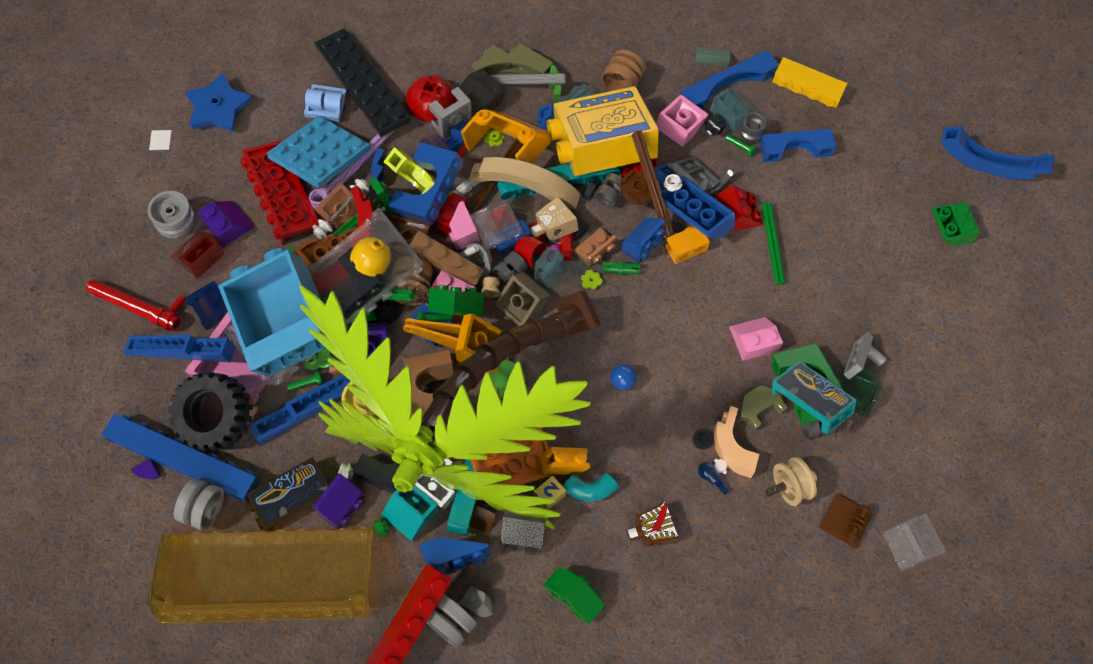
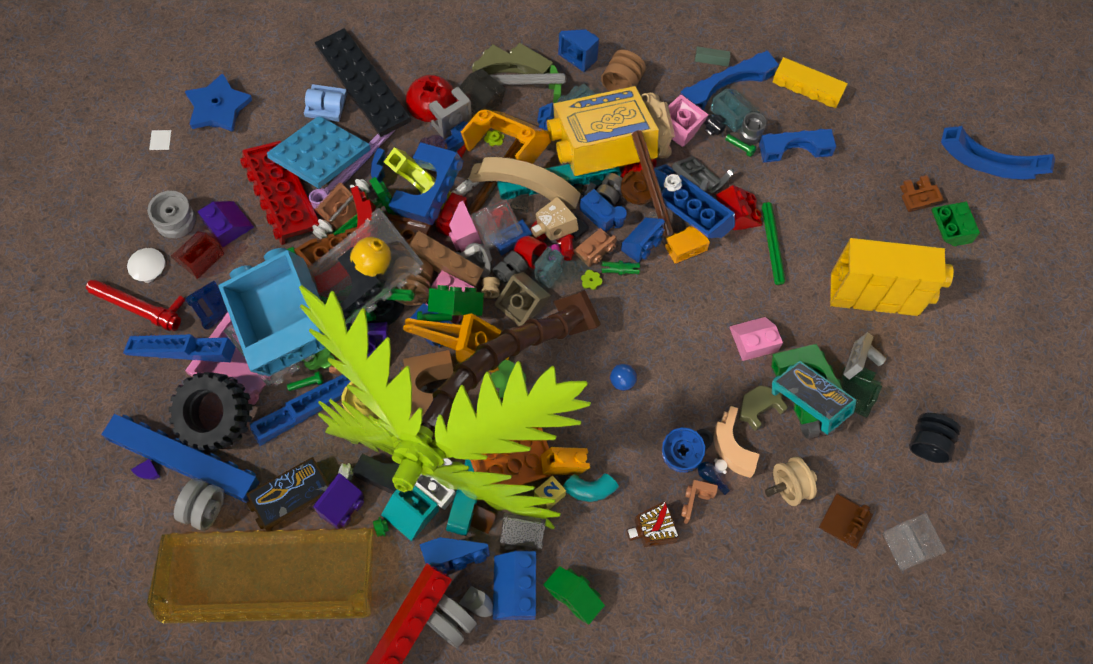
none -> white dish [127,248,166,283]
none -> blue slope [493,551,536,620]
none -> blue slope [558,29,599,73]
none -> blue hinge [580,189,627,232]
none -> tan plate [641,92,675,158]
none -> blue wheel [662,427,705,473]
none -> nougat bracket [681,480,718,524]
none -> yellow brick [830,238,954,316]
none -> dark orange plate [900,175,944,212]
none -> black wheel [909,413,961,463]

